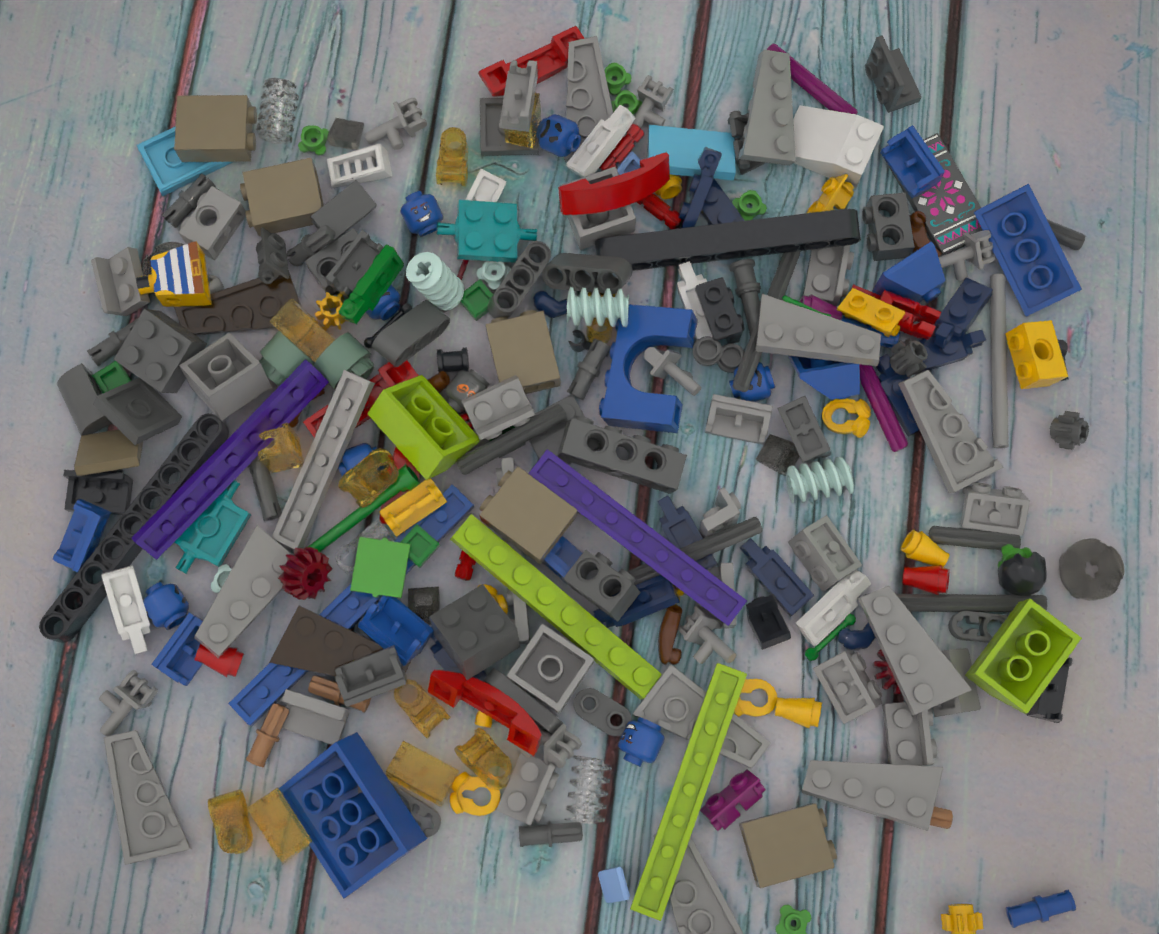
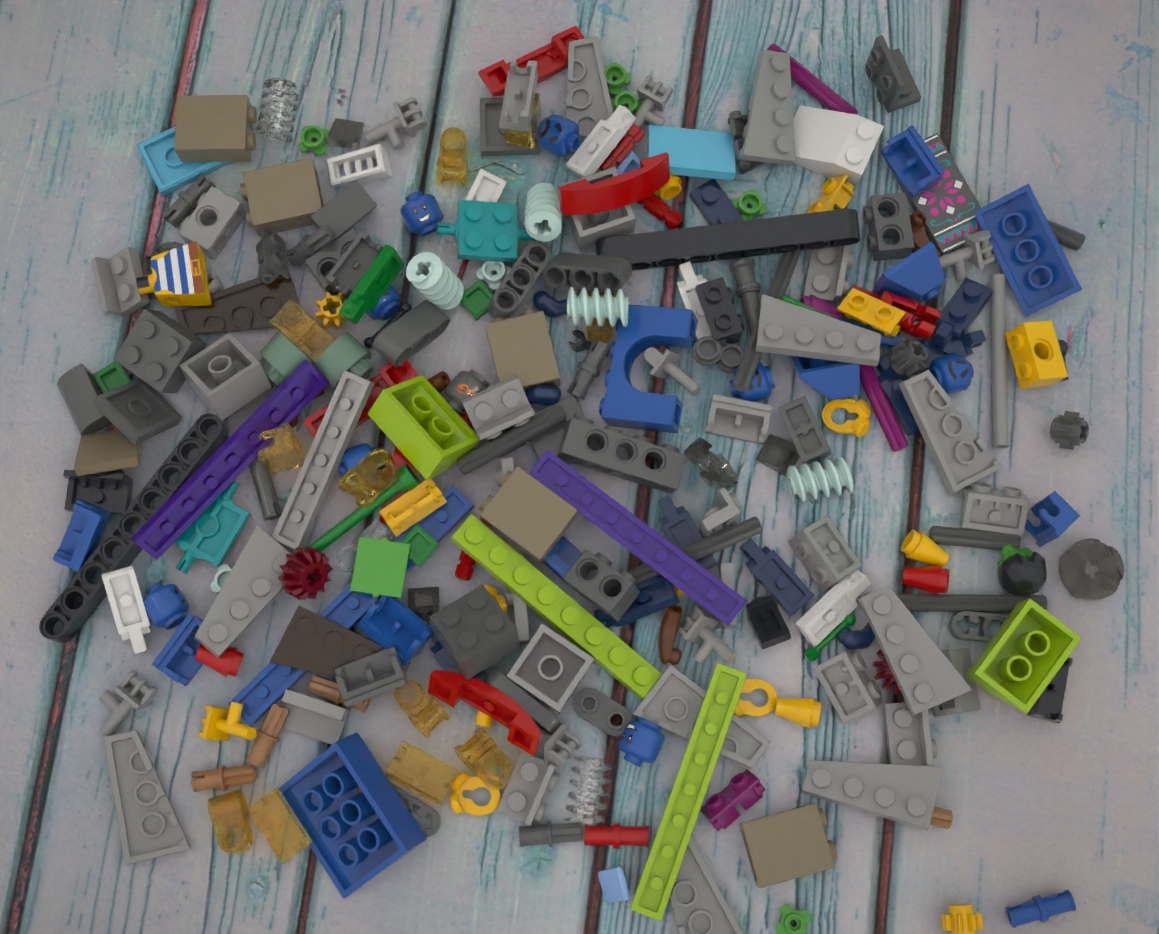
dark grey pin [87,317,138,366] -> none
black bush [437,347,469,372] -> none
dark blue hinge [678,147,722,228] -> none
none -> medium nougat axle [191,764,257,792]
none -> yellow arm [198,701,256,741]
none -> light aqua piece [524,183,562,242]
none -> dark blue arm [524,385,561,406]
none -> red pin [584,823,649,849]
none -> clear smoke plate [684,437,738,492]
none -> blue head [927,353,974,395]
none -> blue hinge [1025,491,1080,547]

